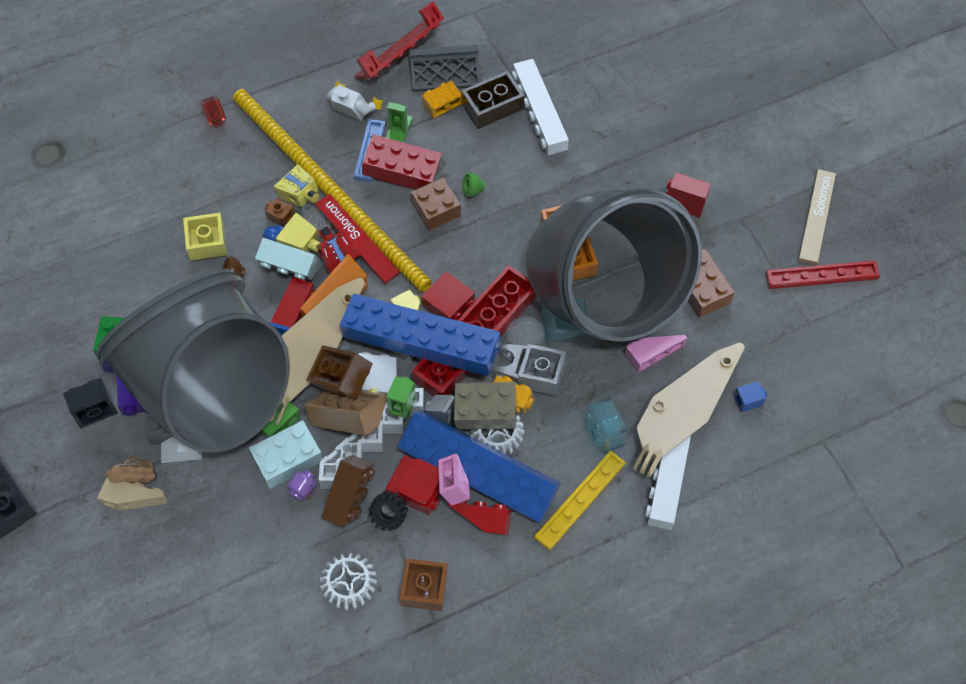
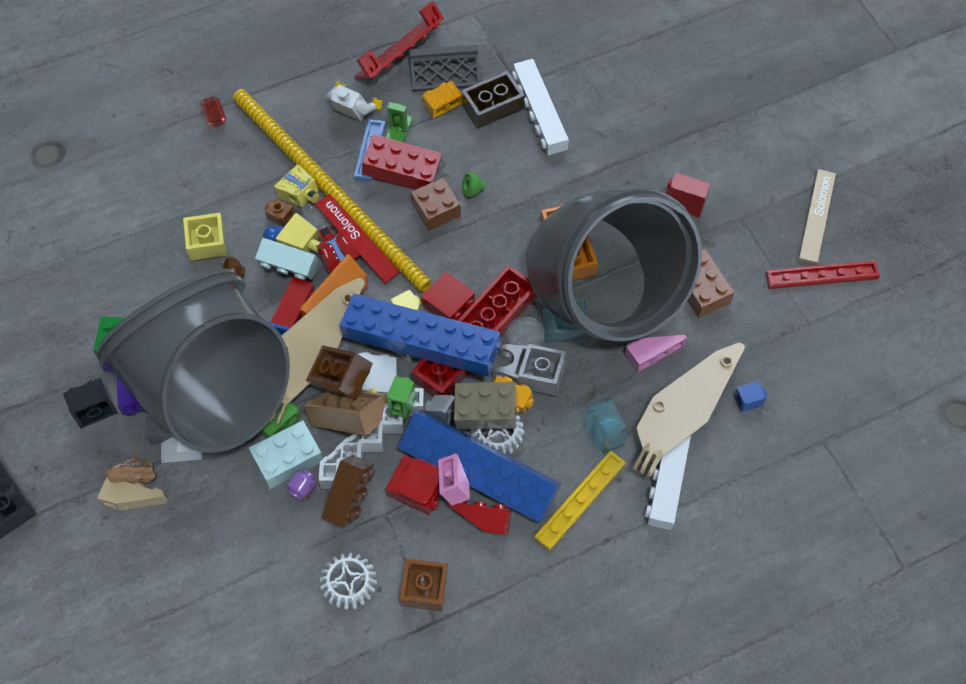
black tyre [369,491,409,531] -> none

